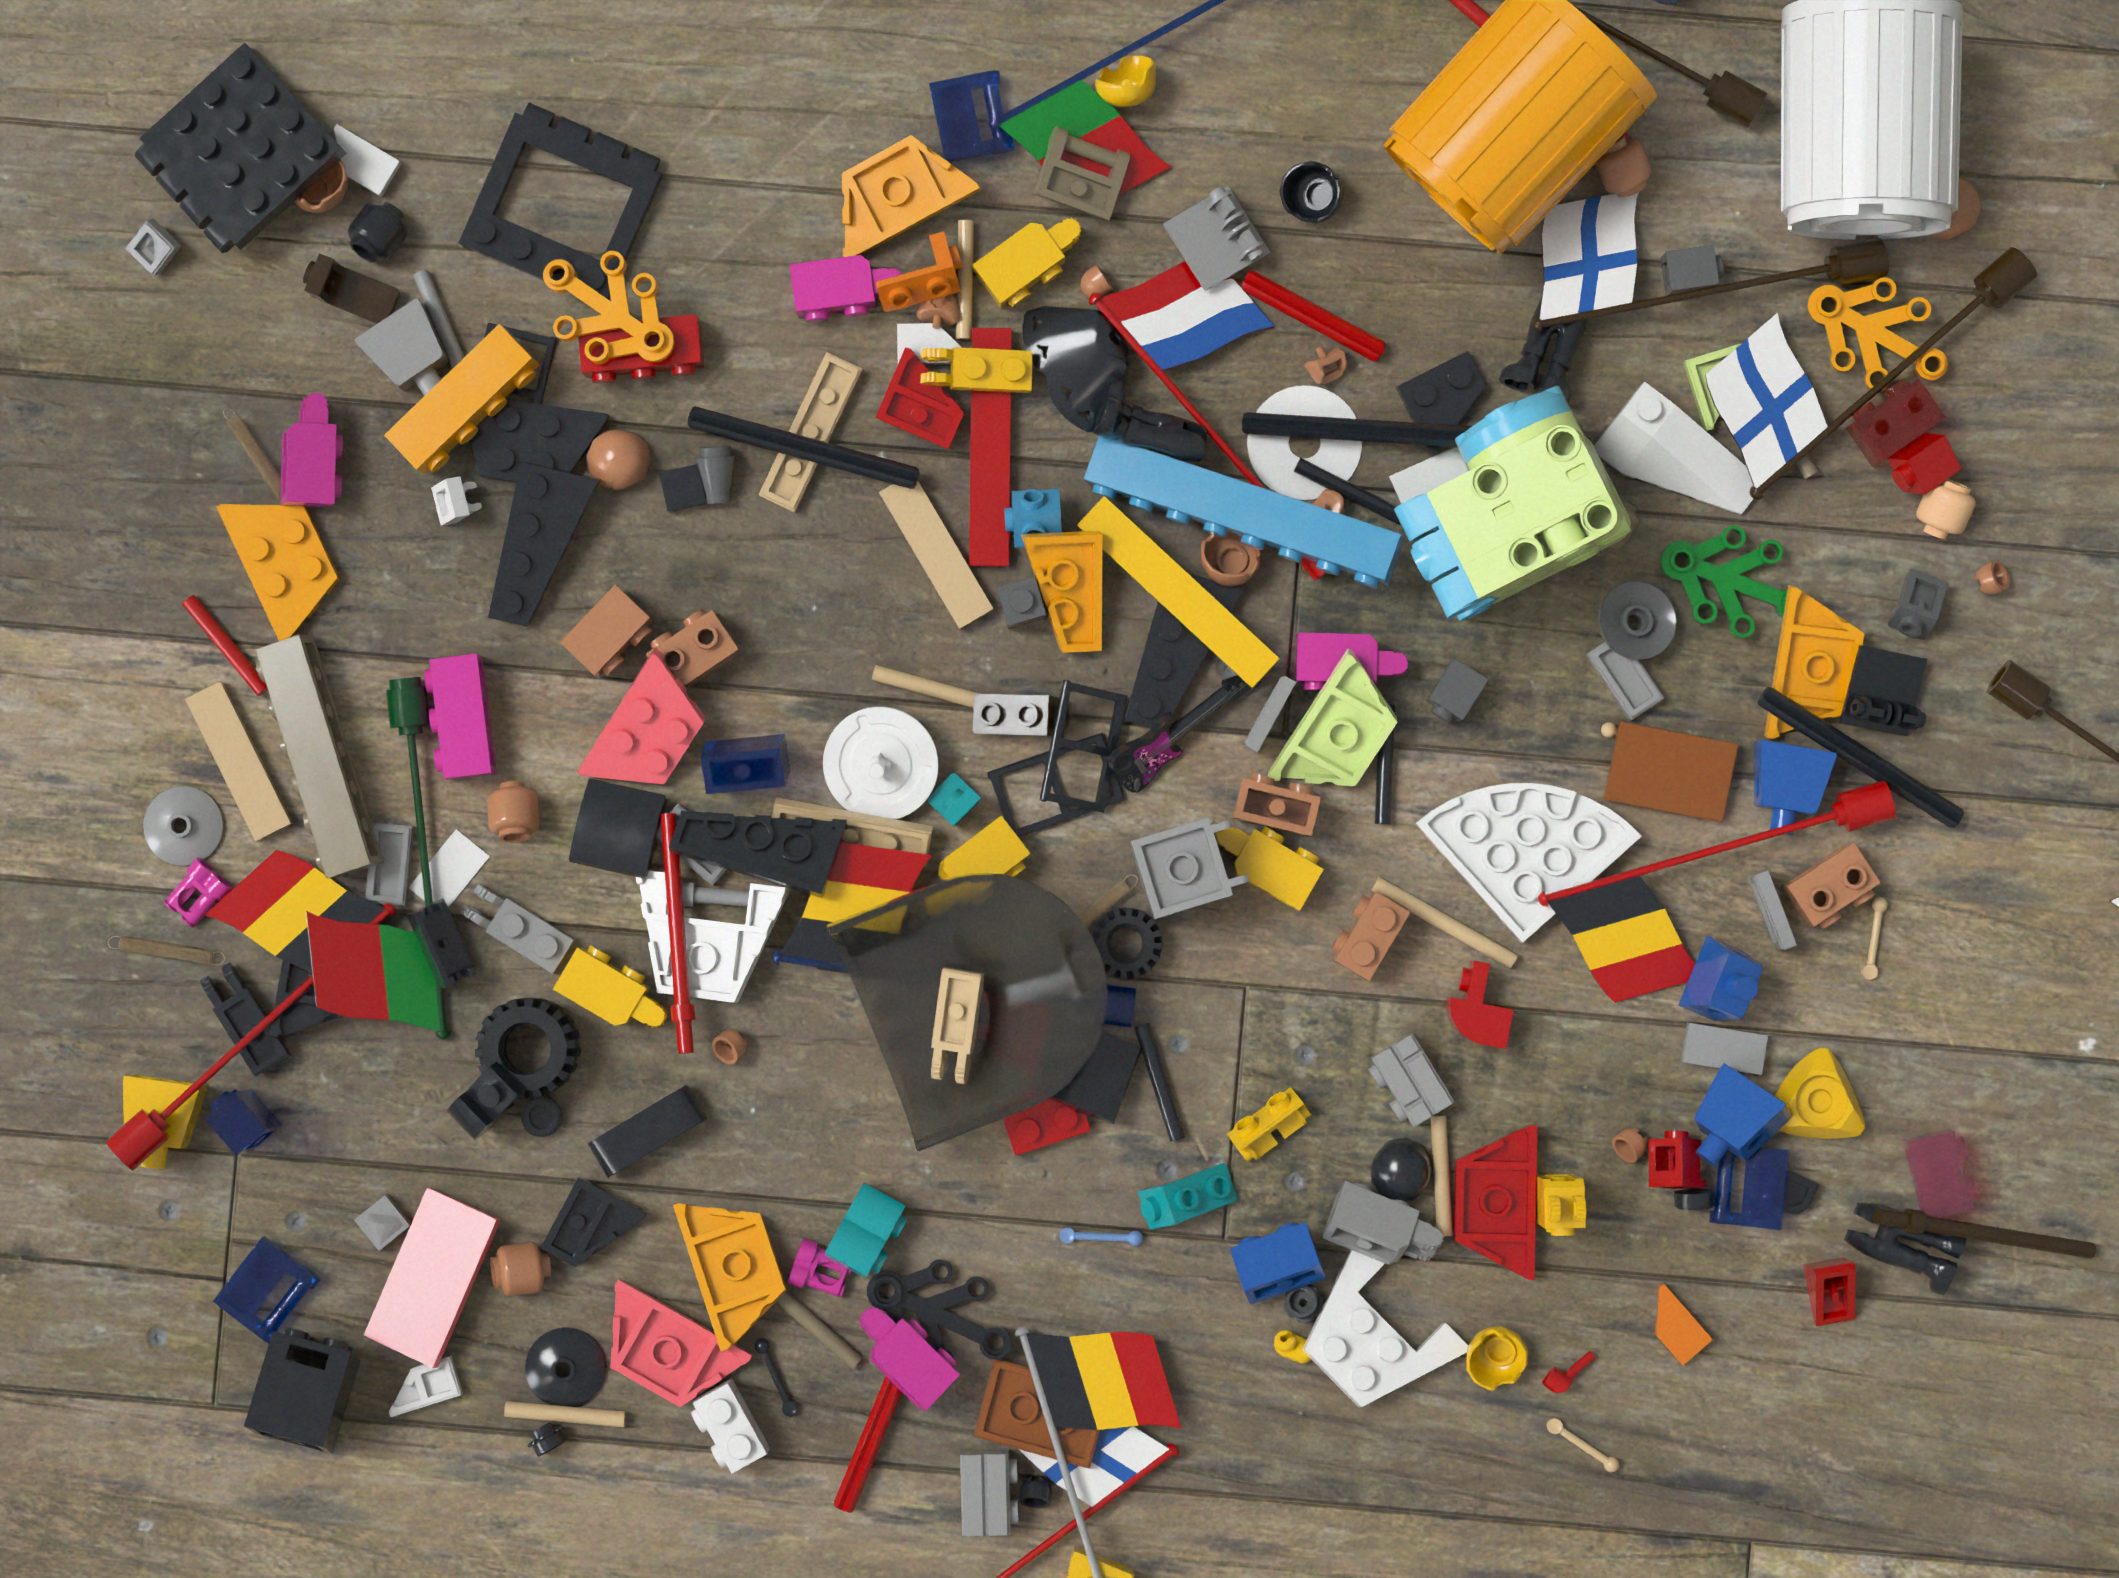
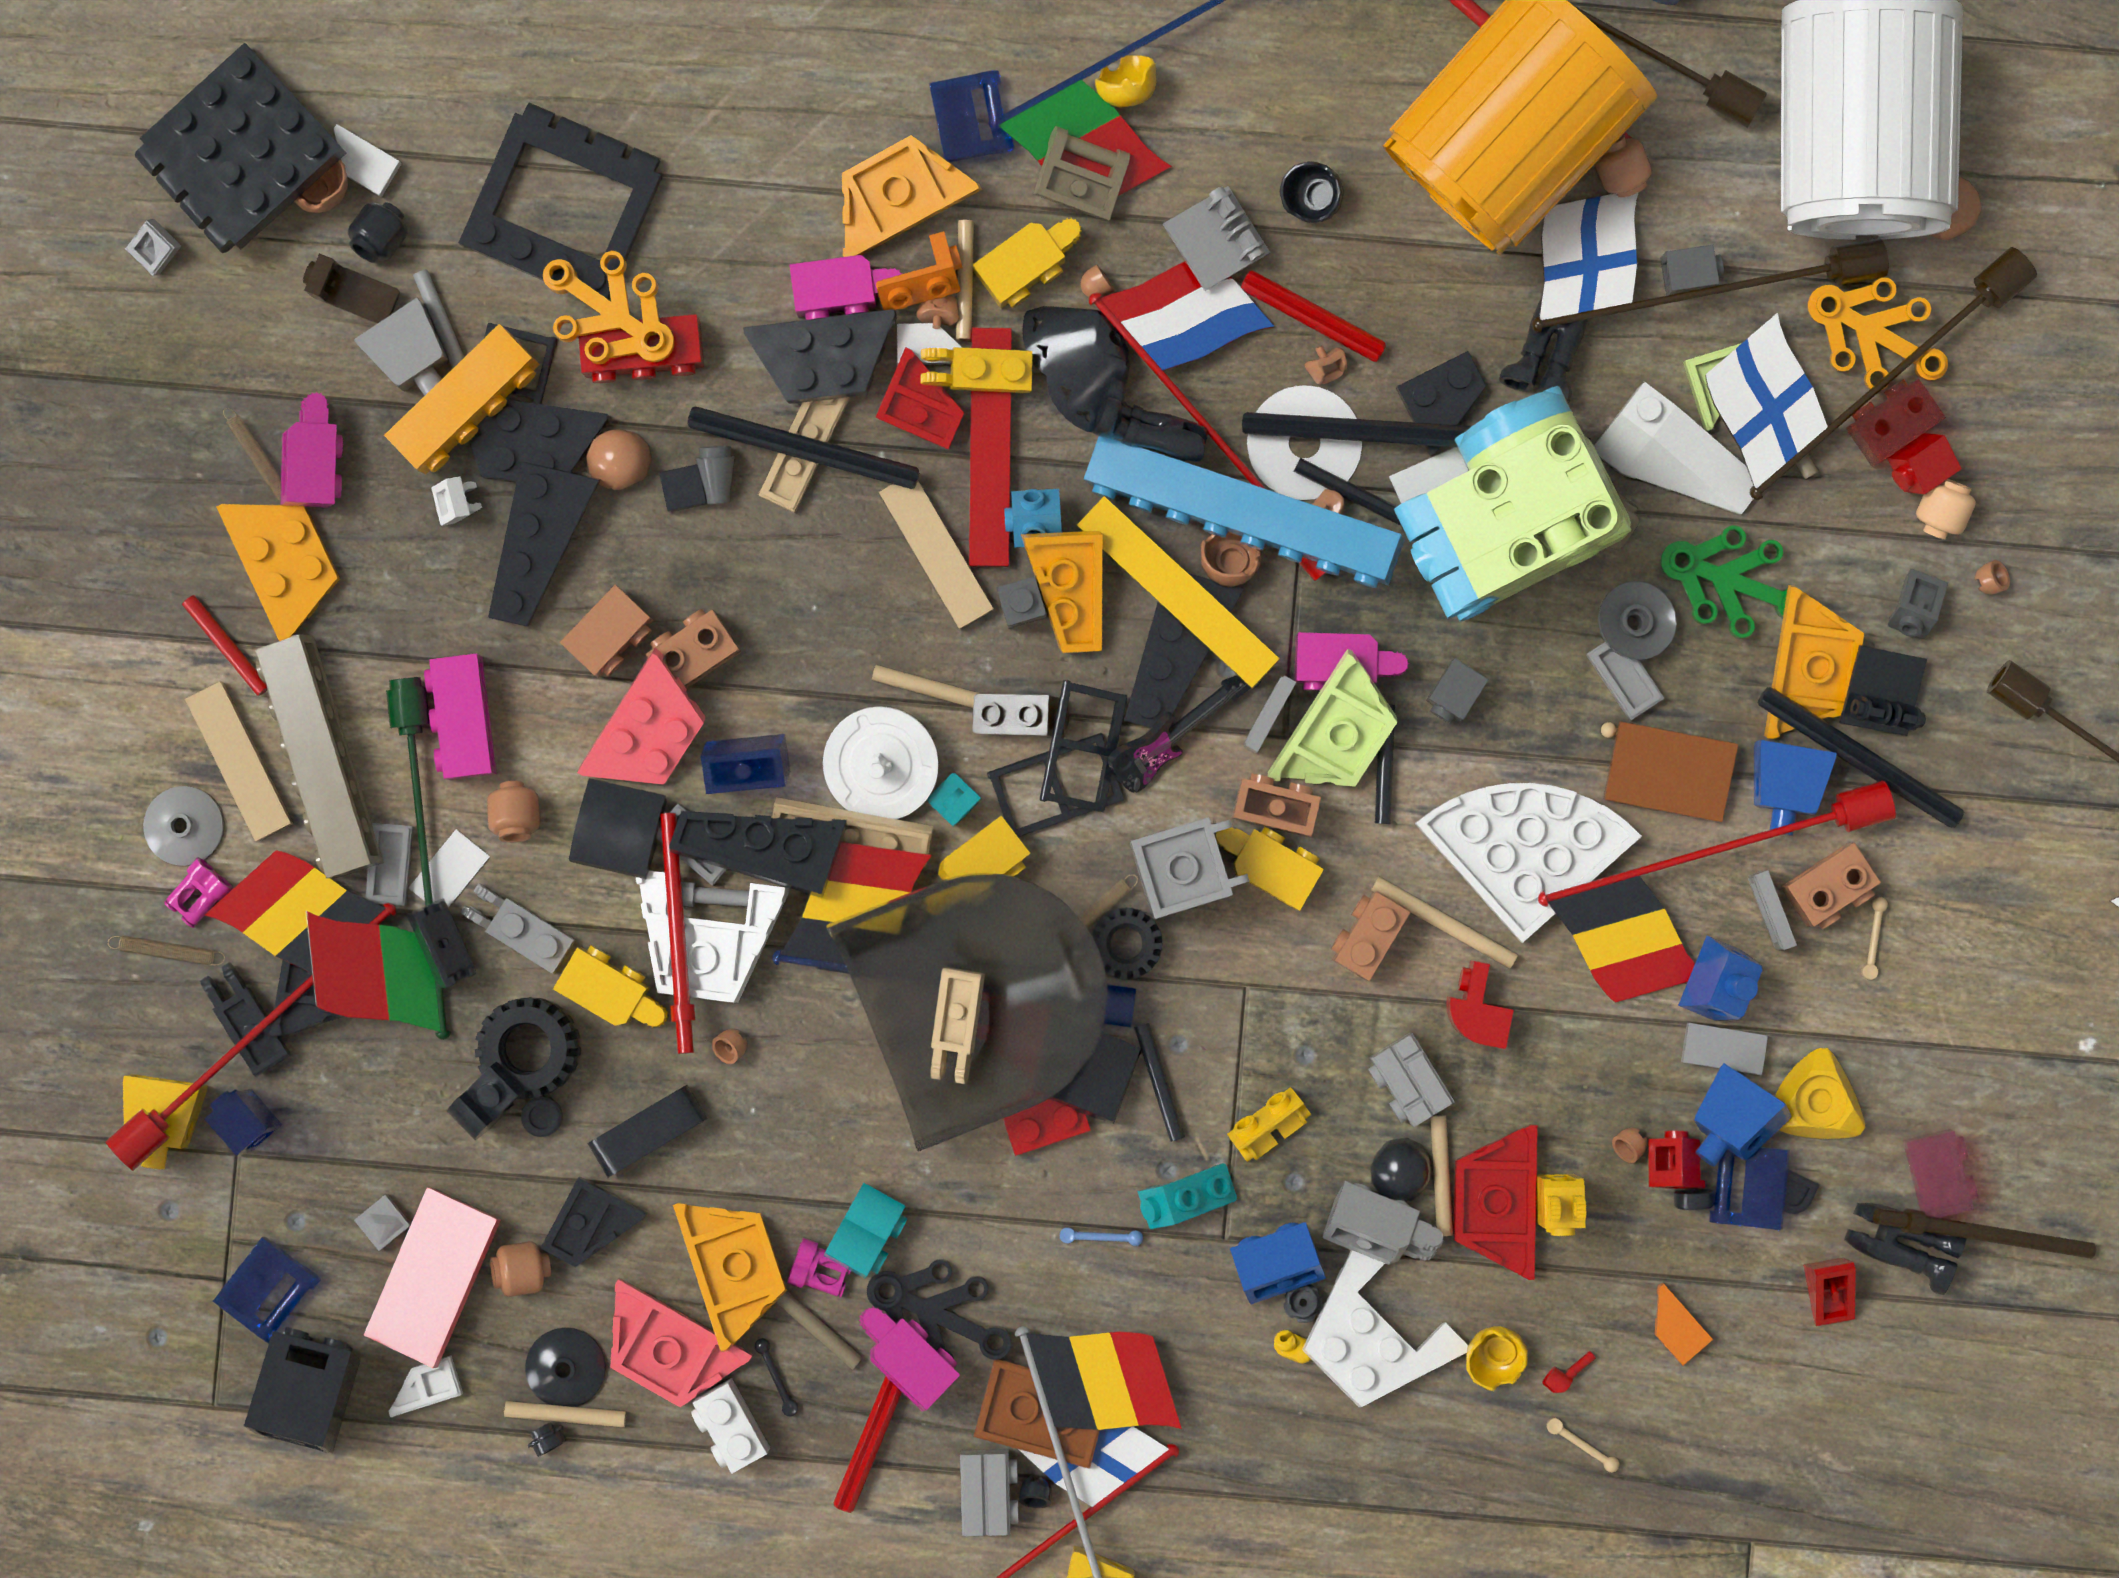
none -> black wing [743,309,897,404]

